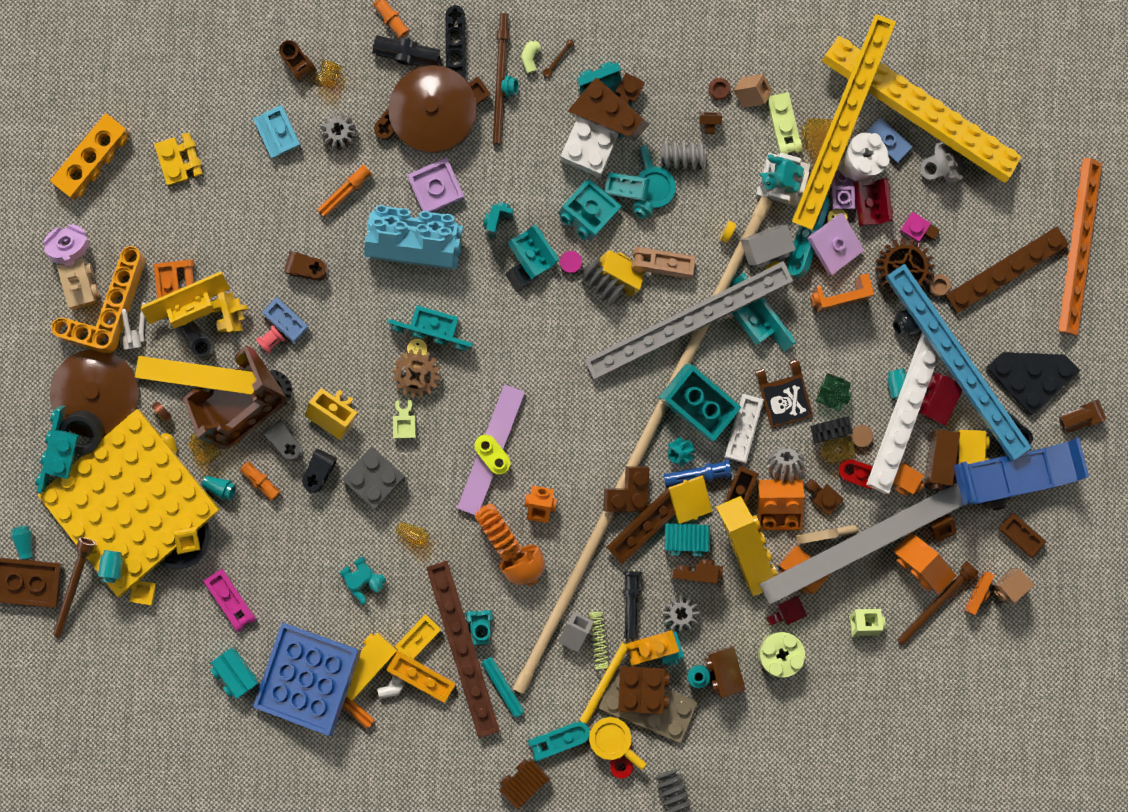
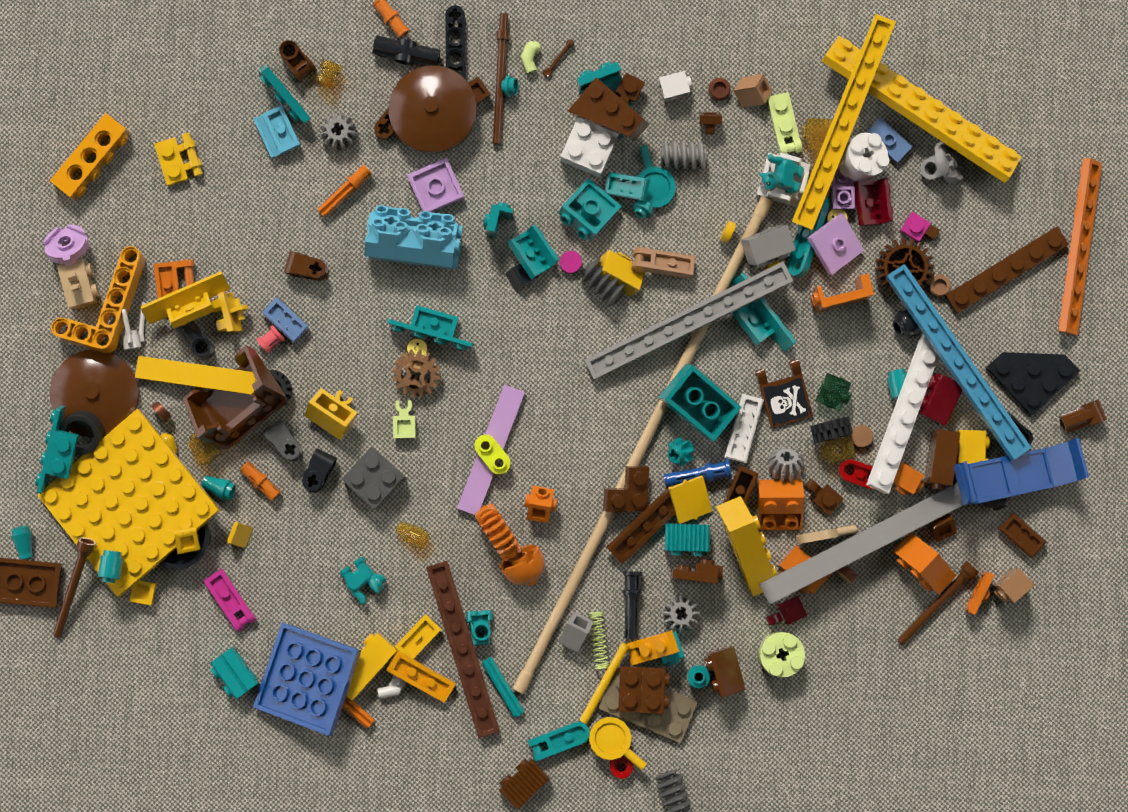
yellowish green brick [849,609,886,637] -> none
none -> yellow slope [227,522,253,548]
none -> teal wing [258,65,311,123]
none -> white brick [658,71,693,103]
none -> copper tile [836,566,857,584]

